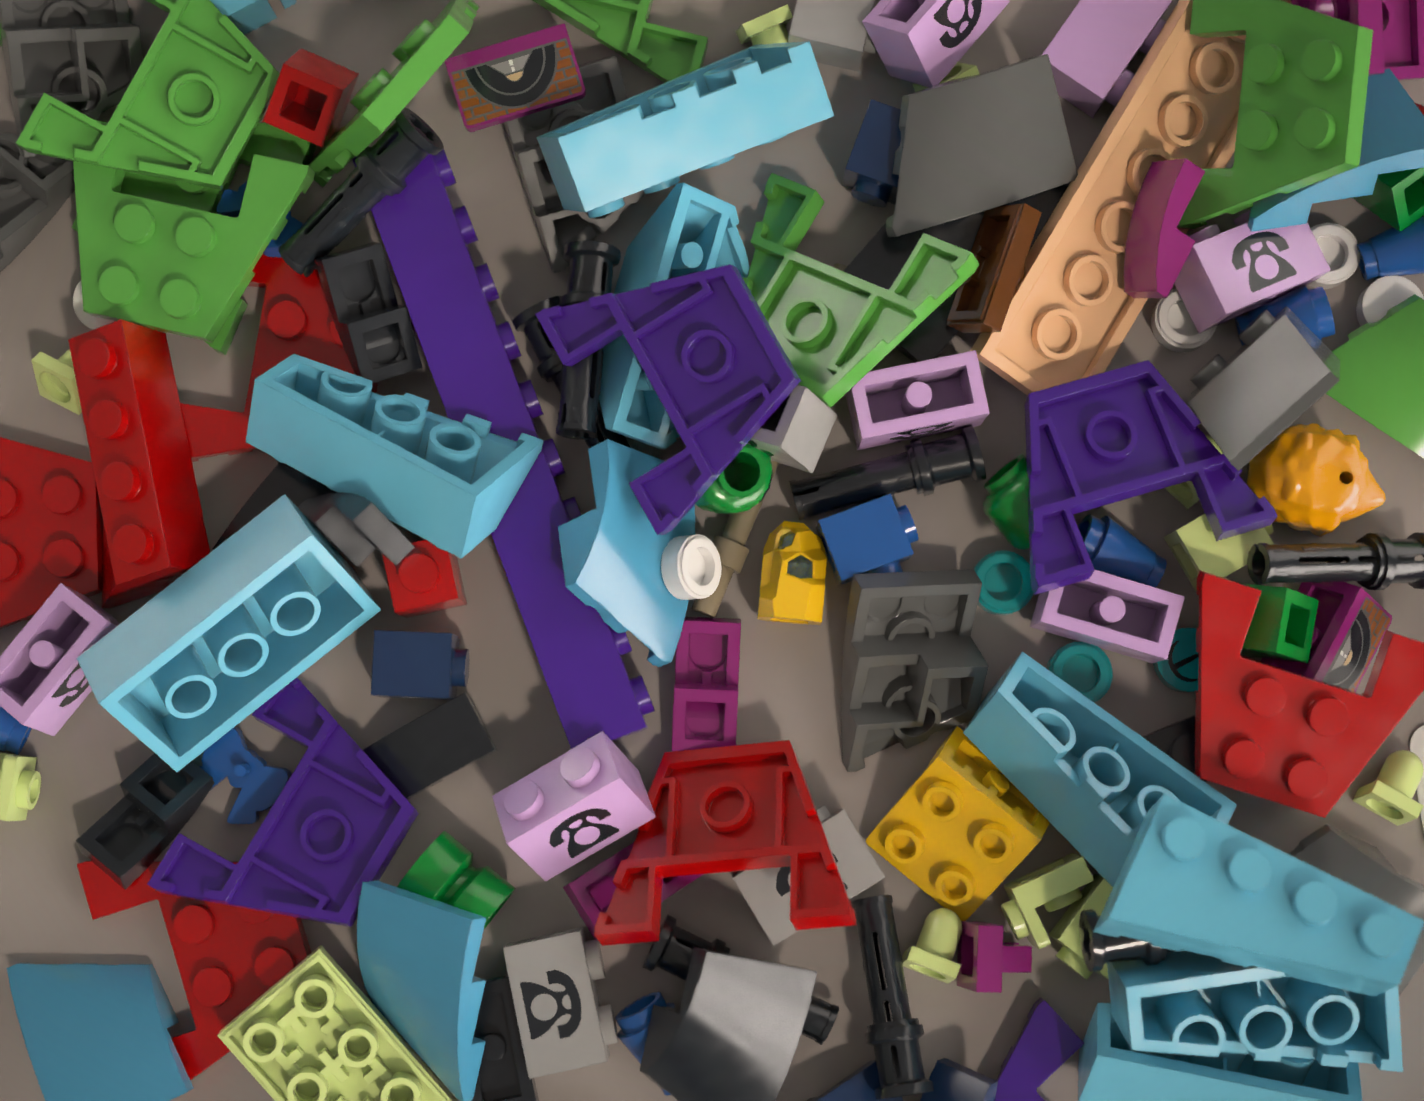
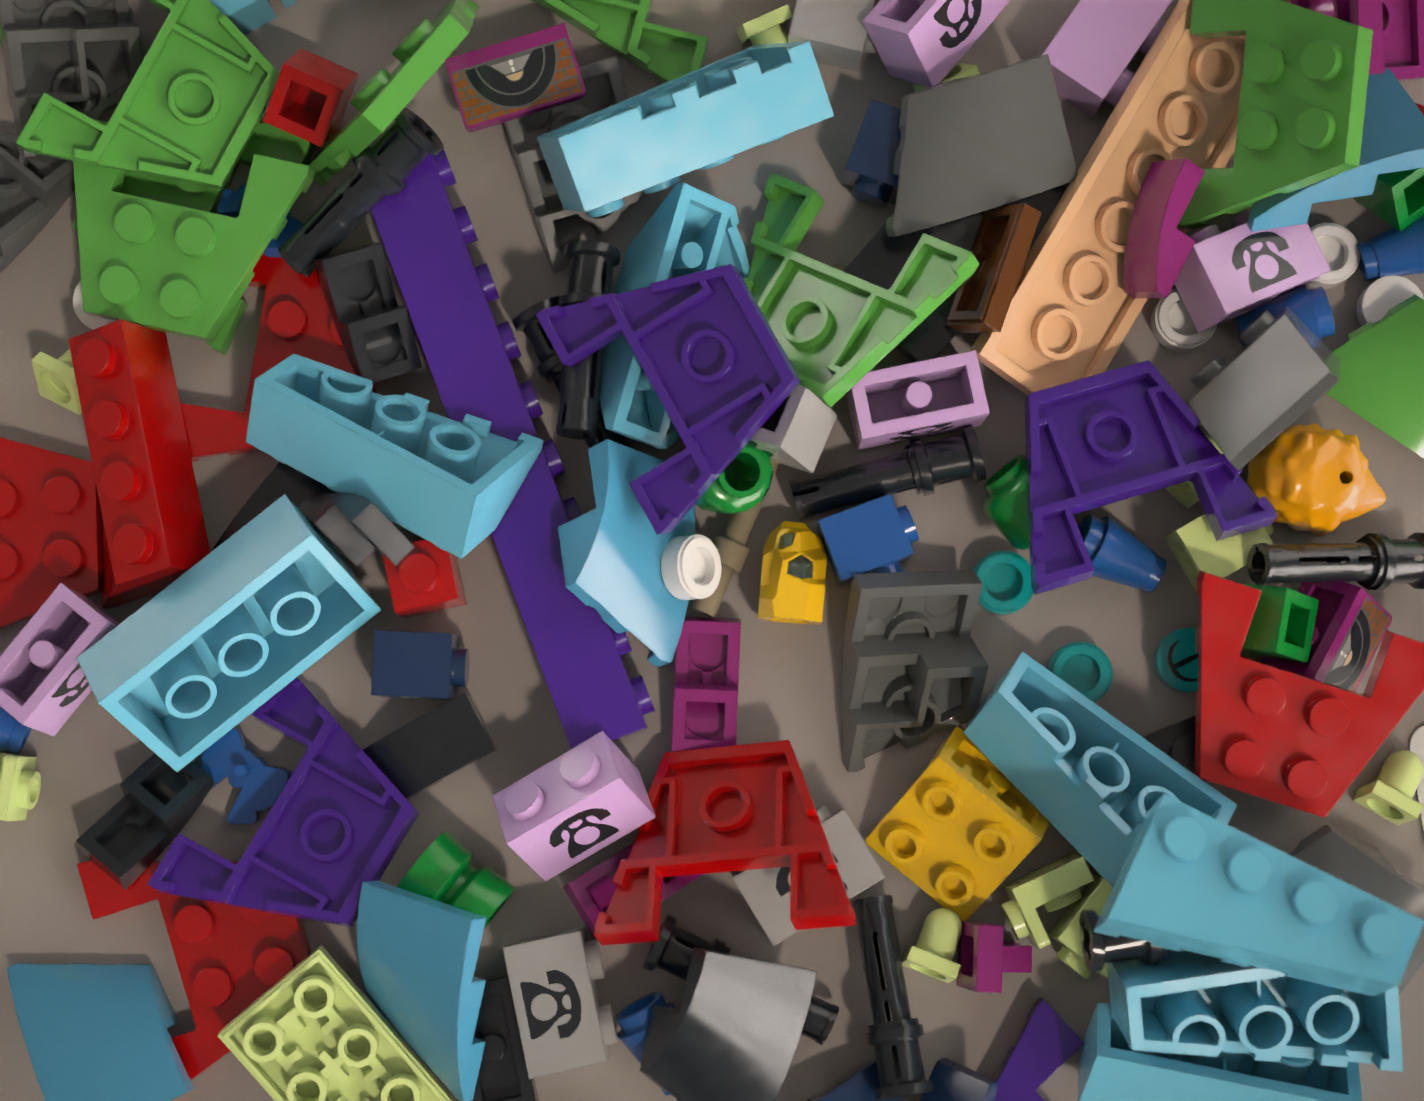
lavender brick [1030,570,1185,663] -> none

